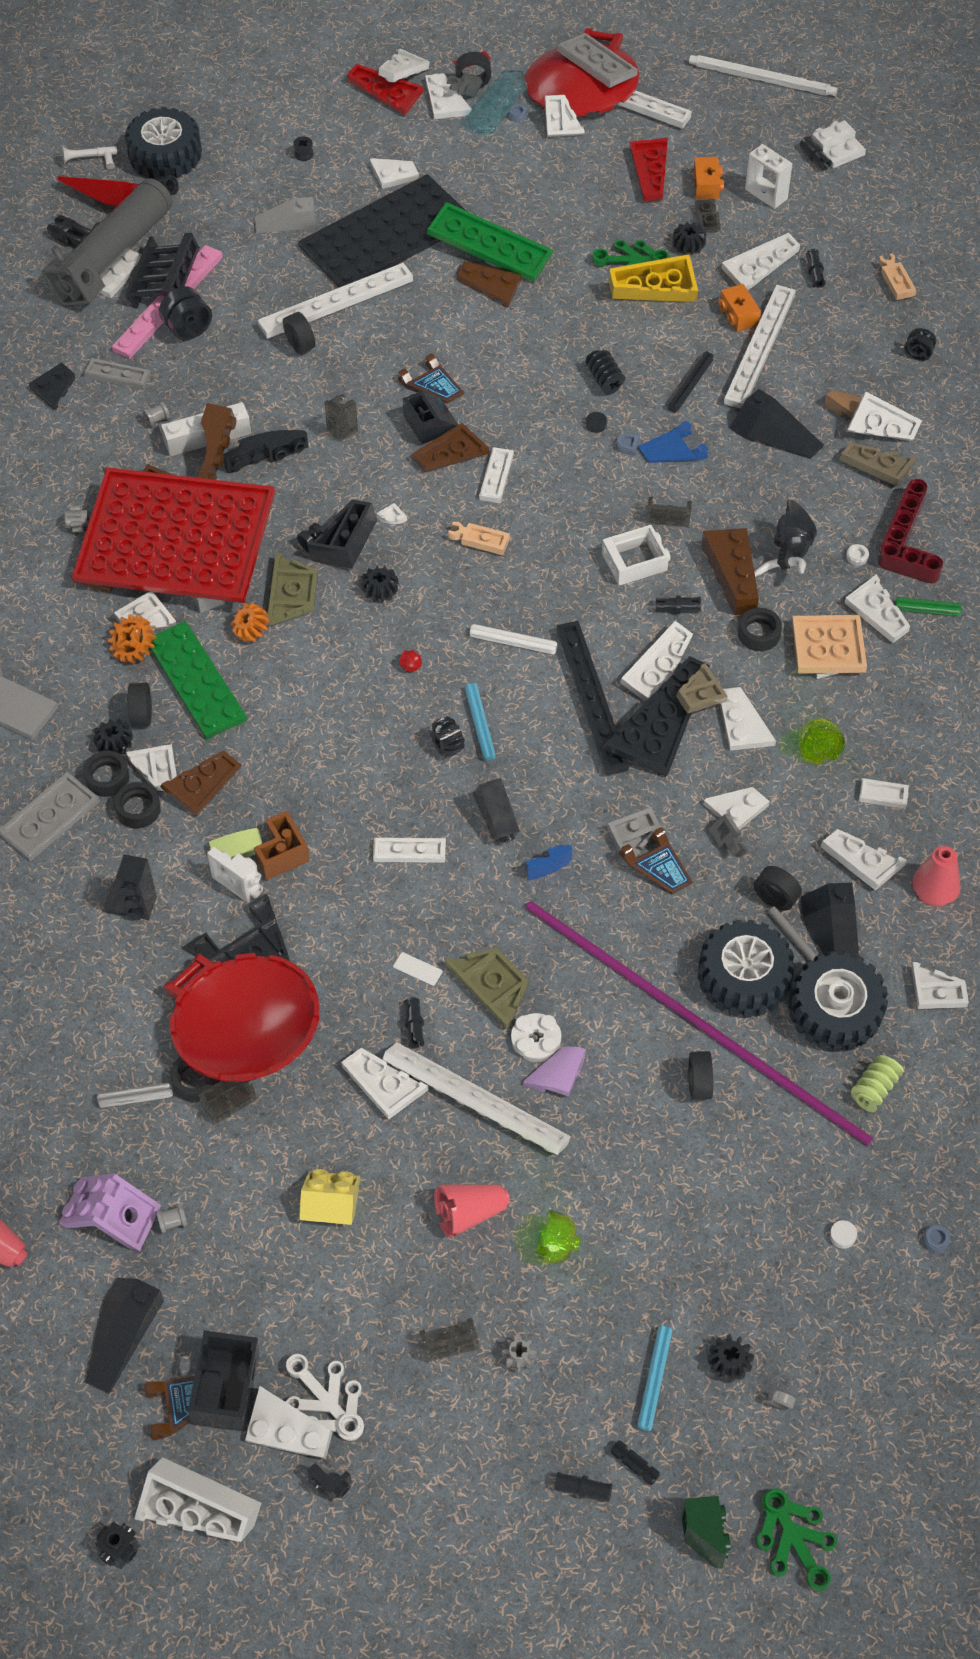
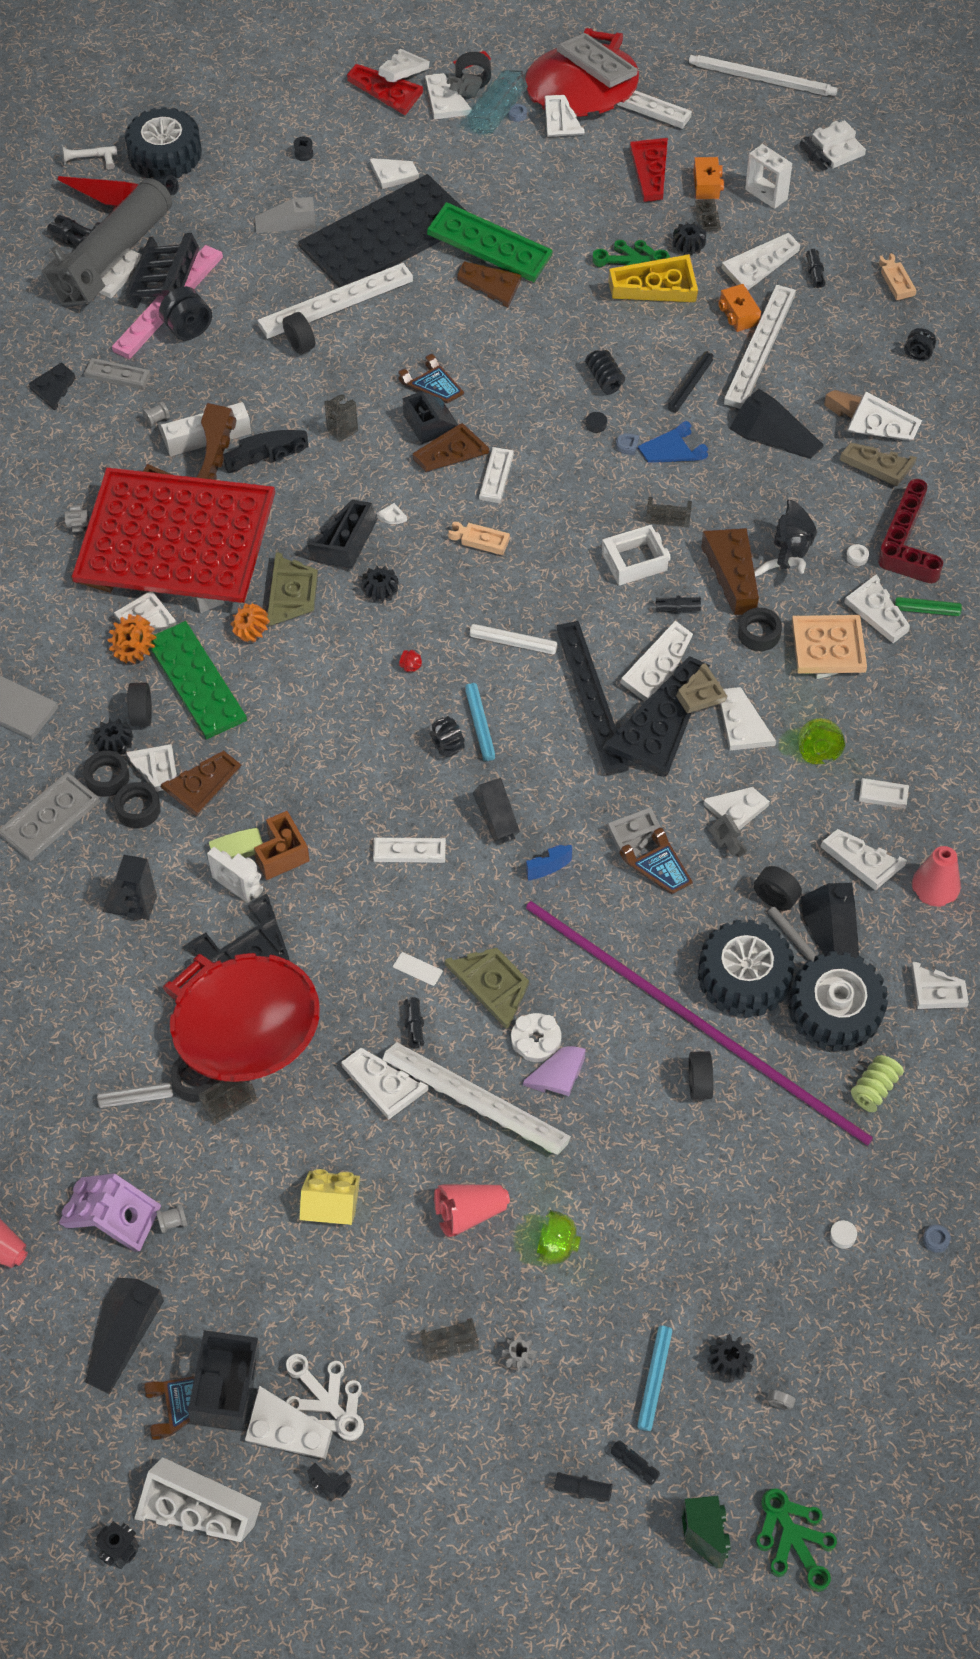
black wheel [297,522,322,553] -> none

